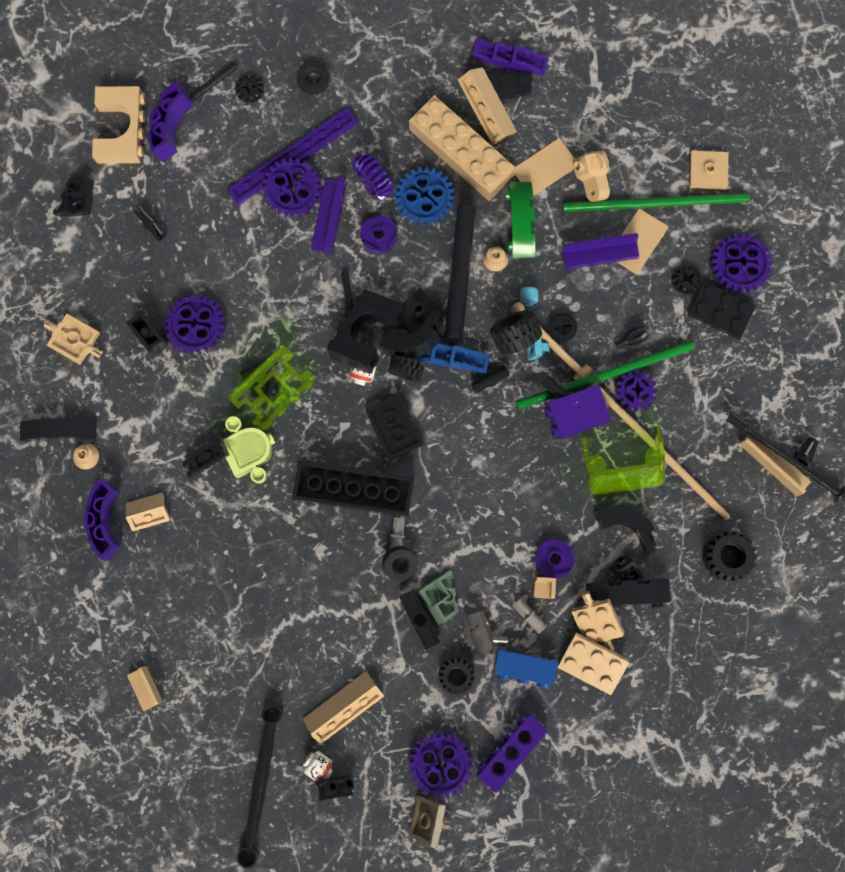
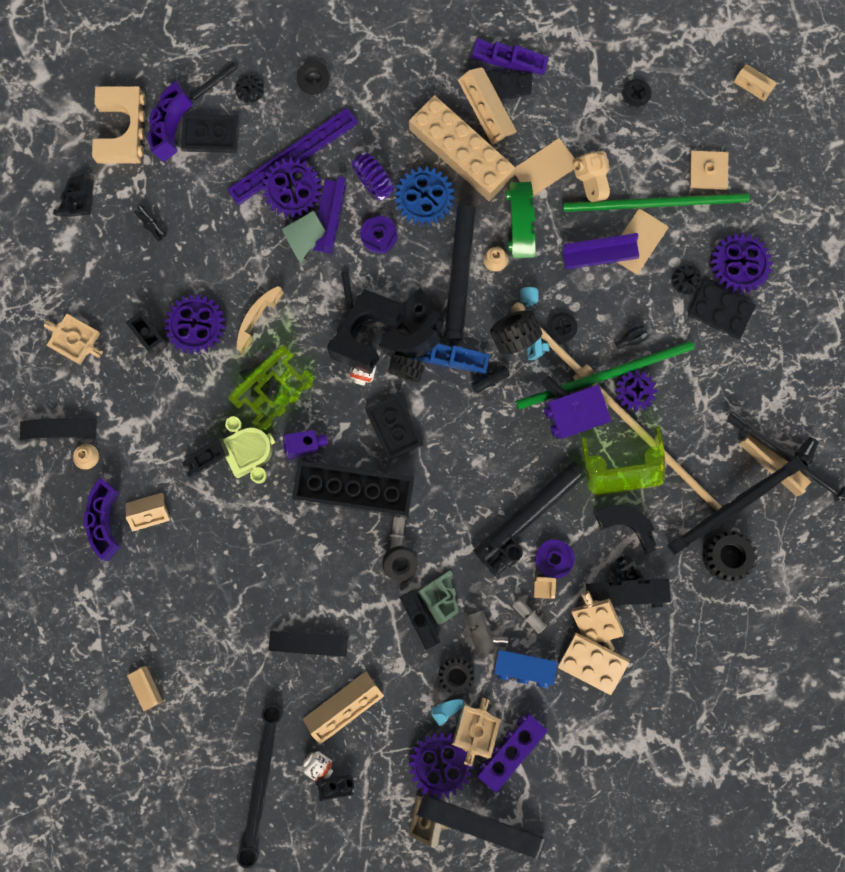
none -> black plate [181,114,239,153]
none -> tan slope [237,286,284,355]
none -> black slope [268,631,348,657]
none -> sand green slope [282,211,326,263]
none -> dark purple torso [282,430,328,460]
none -> black beam [416,794,546,860]
none -> medium azure helmet [430,698,465,726]
none -> tan plate [452,698,501,766]
none -> black piece [472,461,586,580]
none -> black gear [622,79,651,108]
none -> black piece [667,456,805,555]
none -> tan panel [734,64,777,101]

